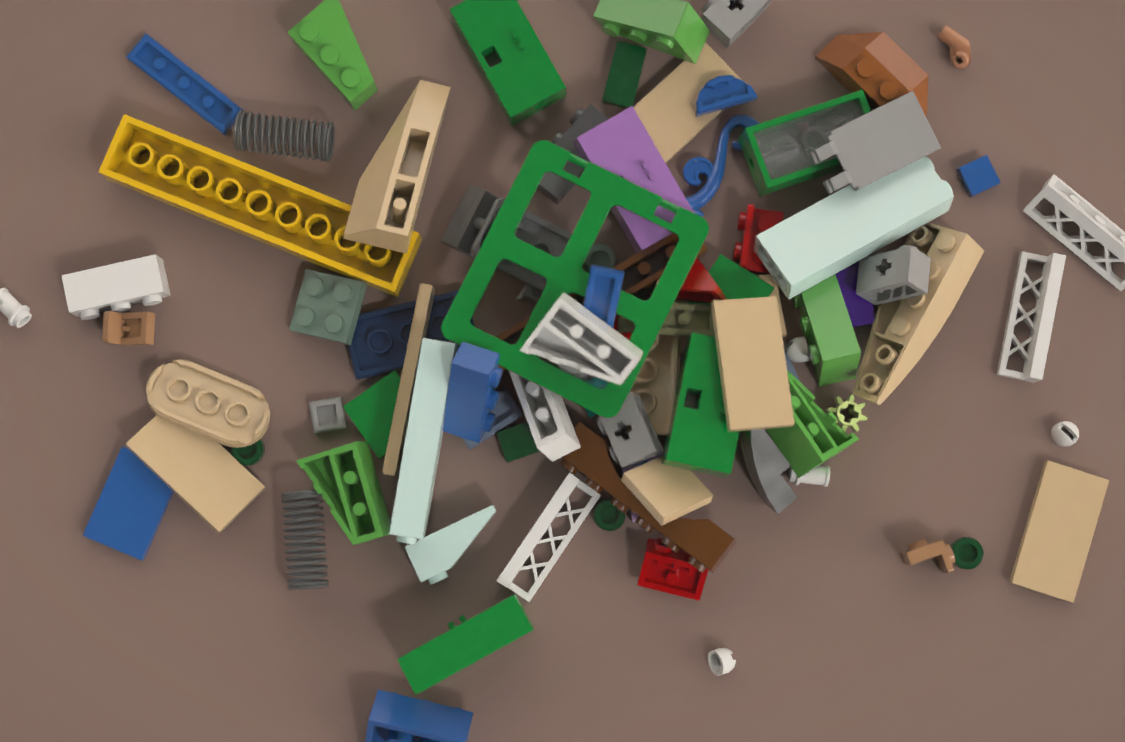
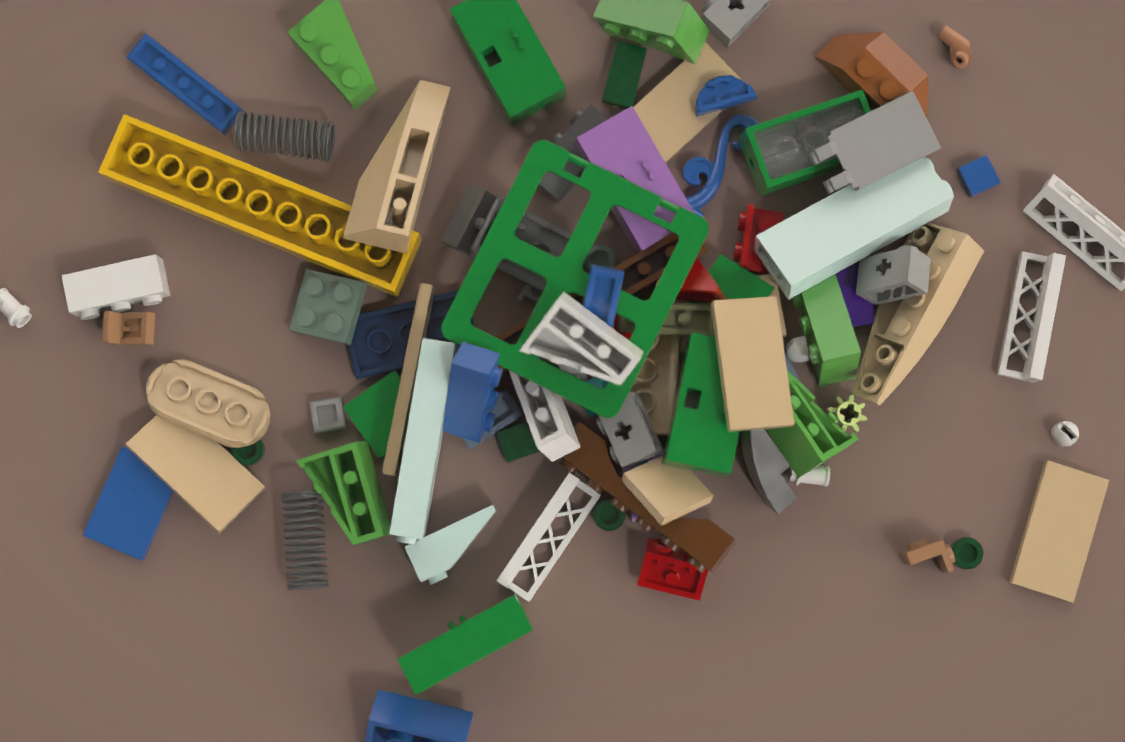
white hinge [708,648,736,676] -> none

